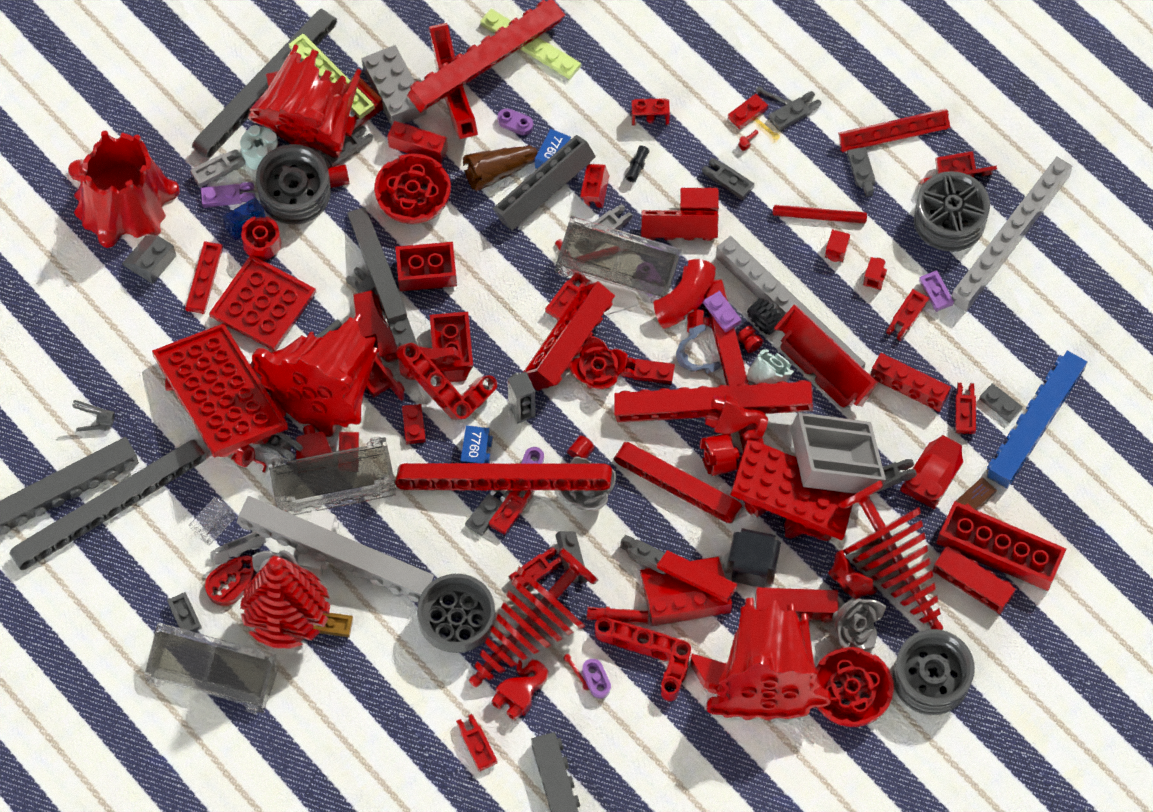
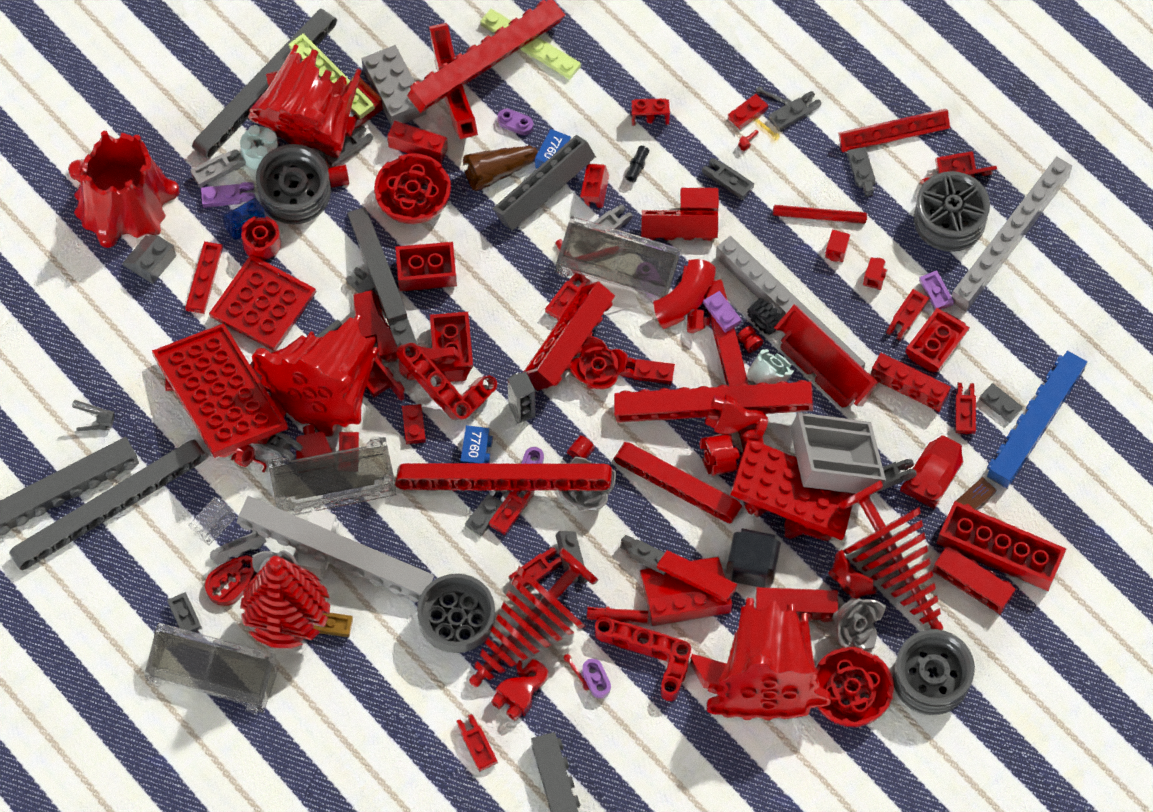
sand blue helmet [676,325,721,374] -> none
none -> red slope [905,308,970,372]

